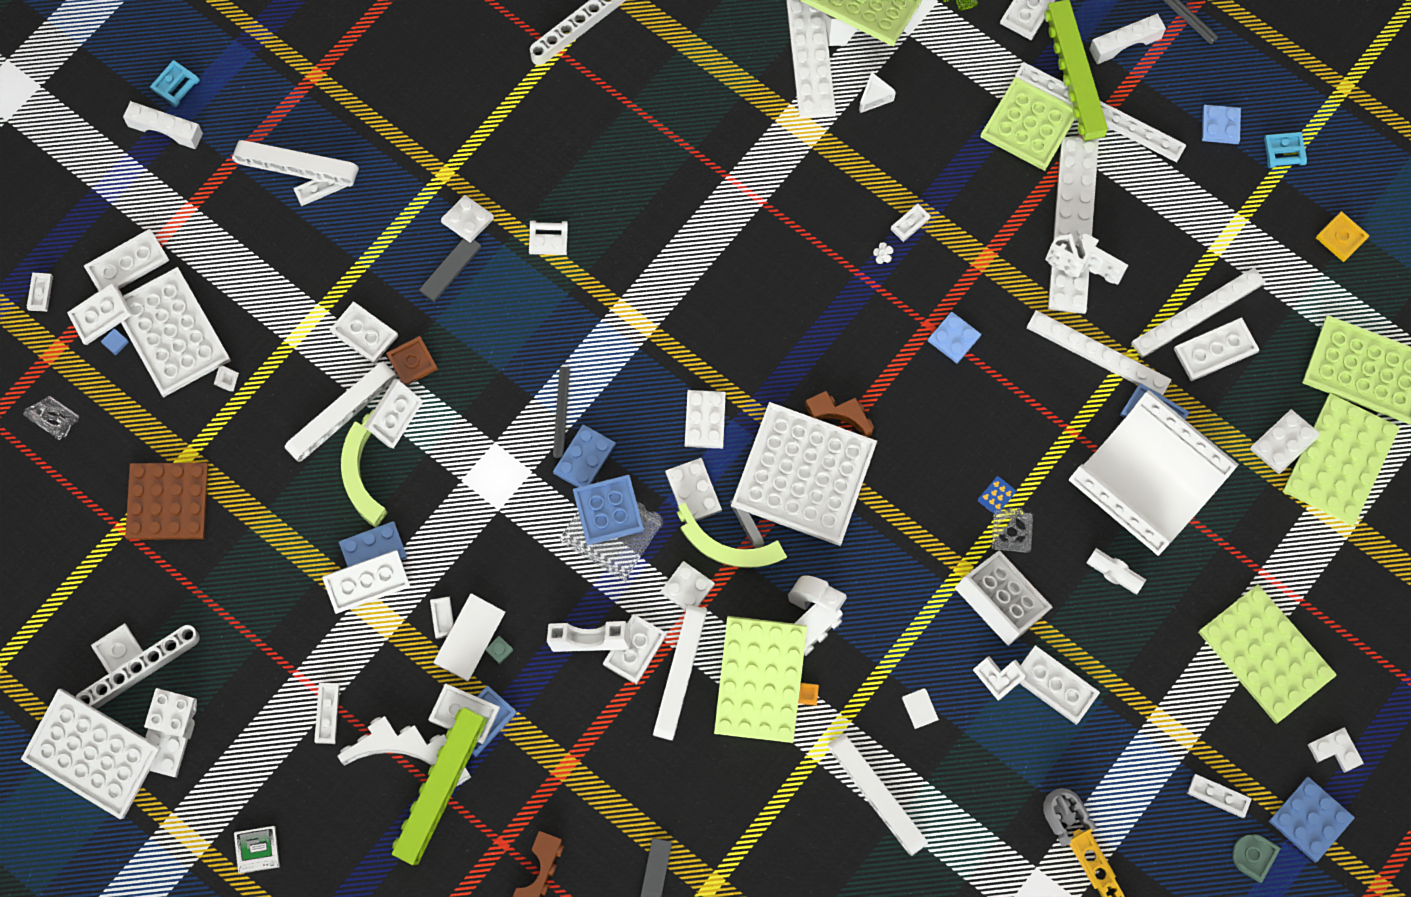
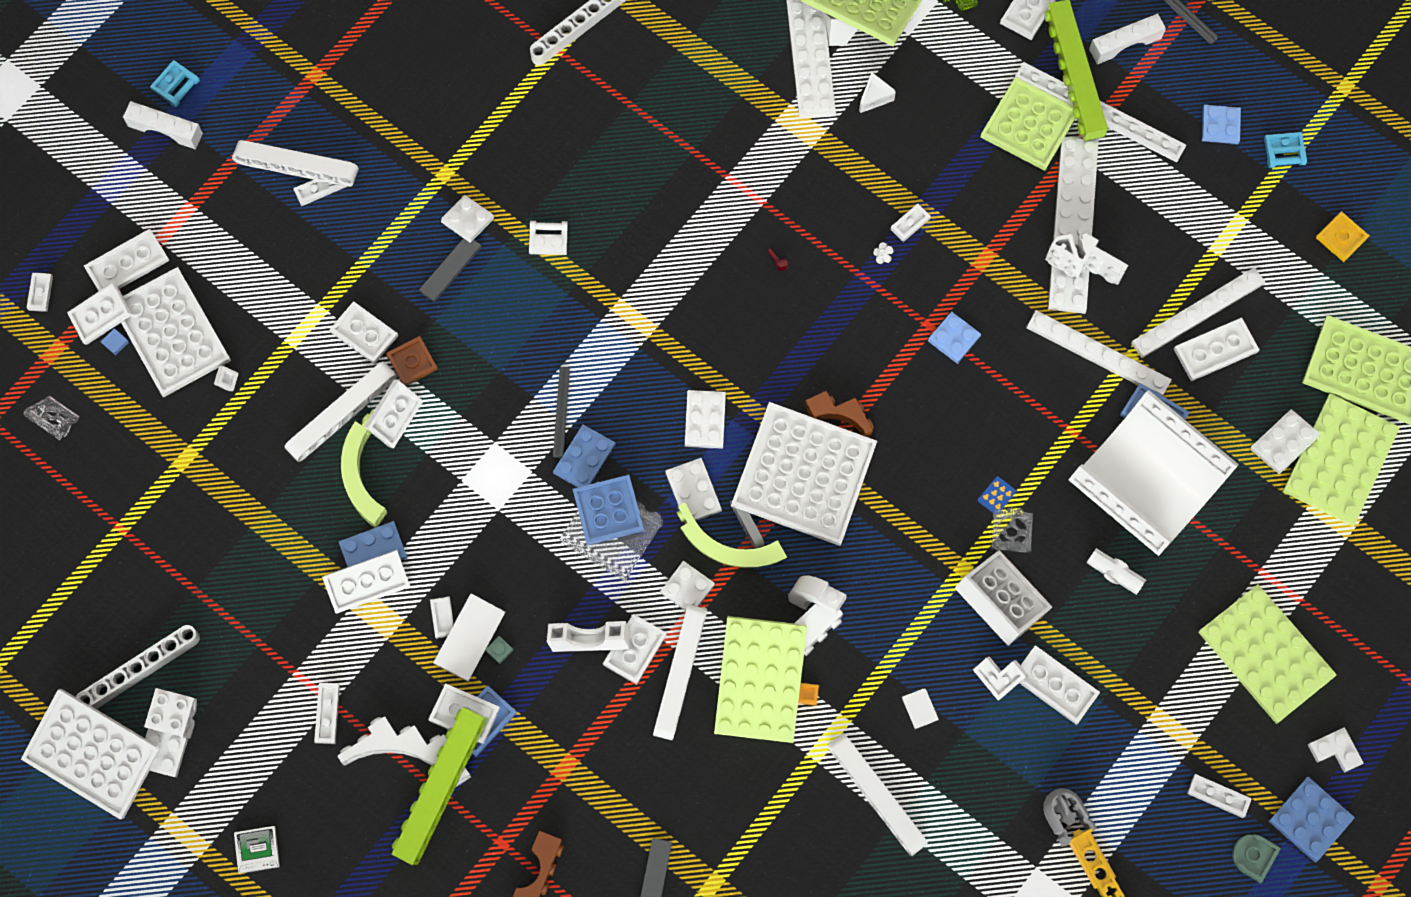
white tile [91,623,143,673] -> none
dark orange plate [125,463,209,540] -> none
none -> dark red hand [768,249,788,271]

